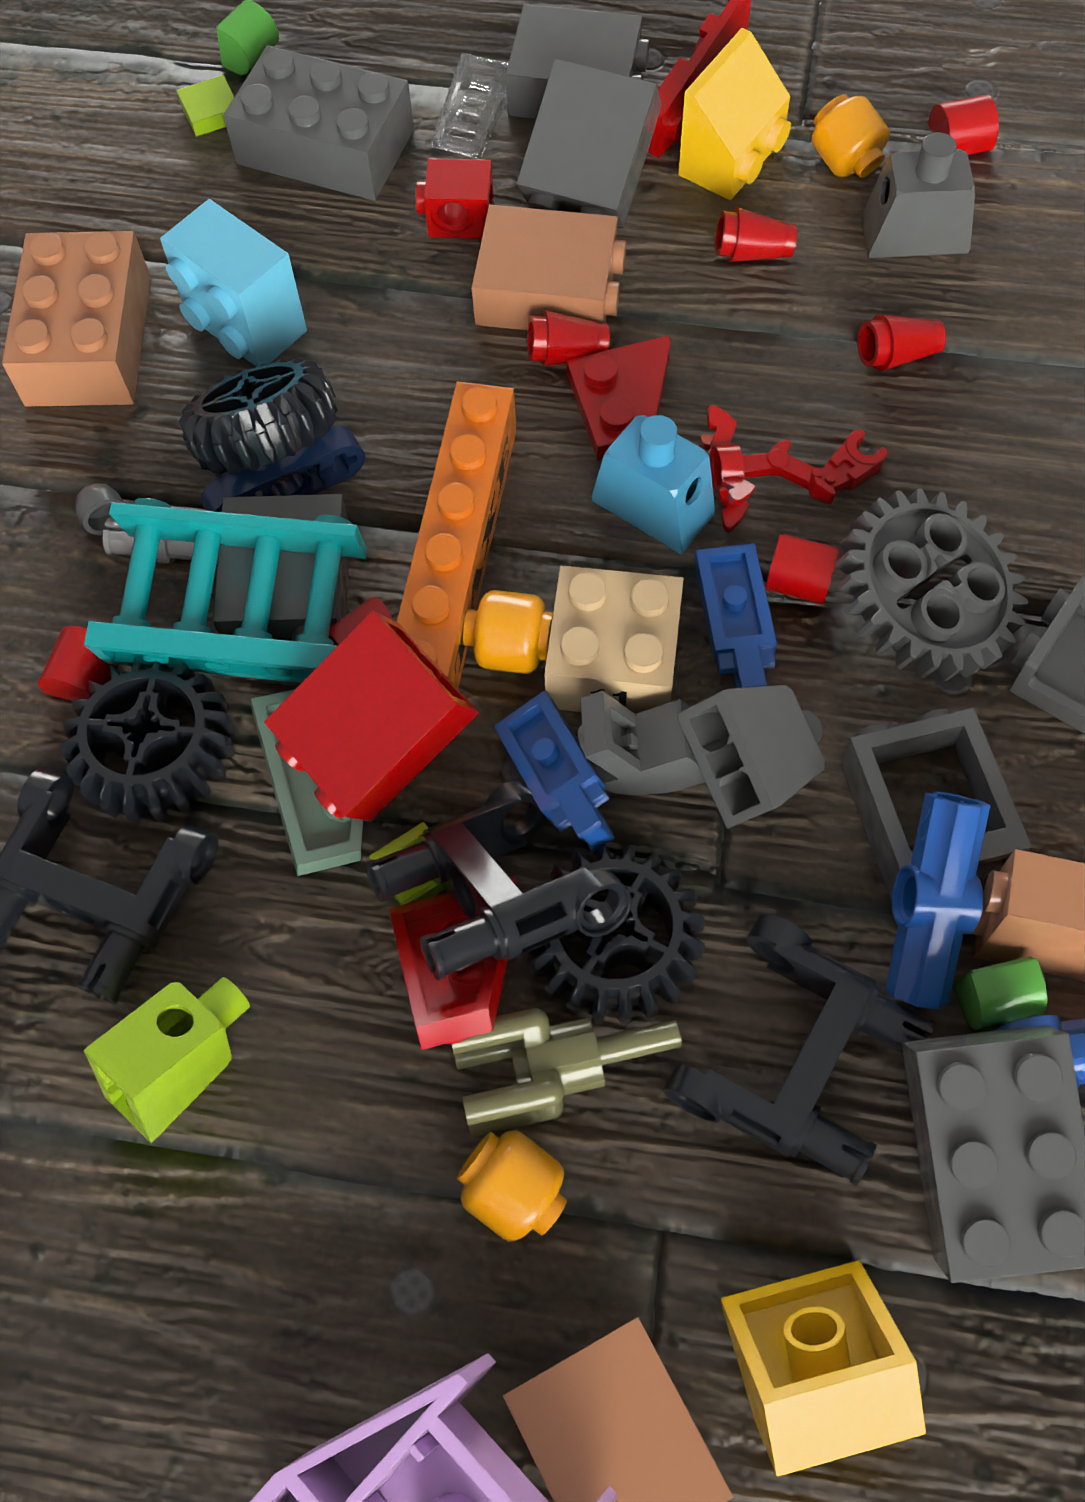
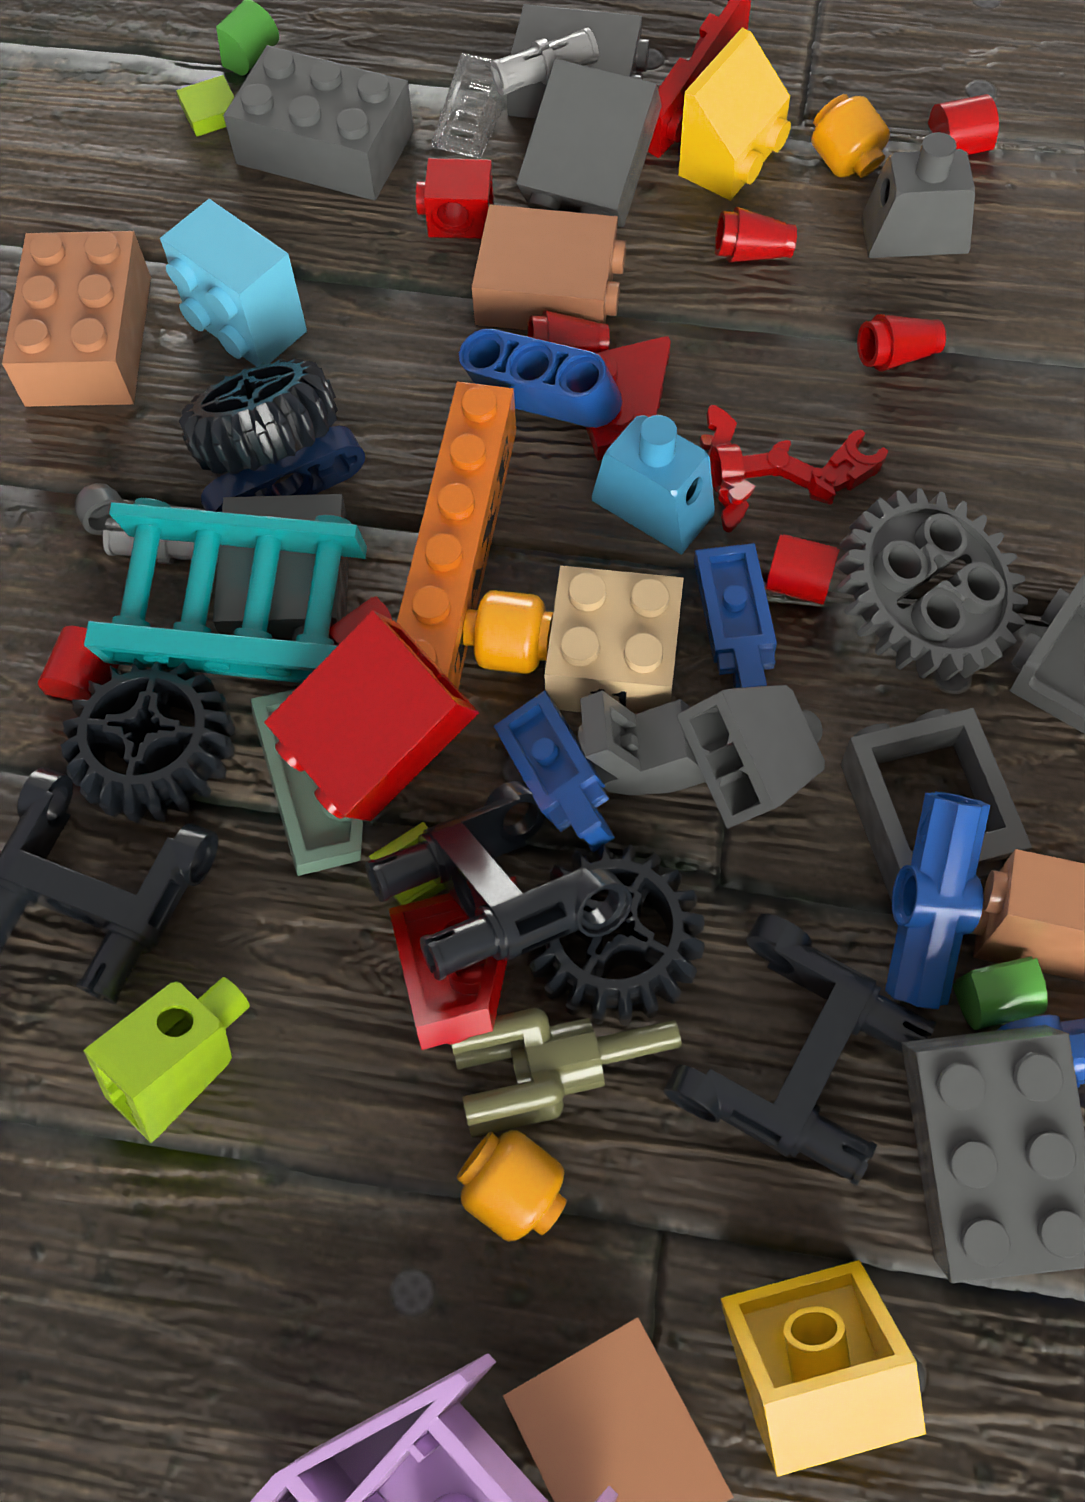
none -> blue beam [459,329,622,428]
none -> light grey pin [490,27,599,96]

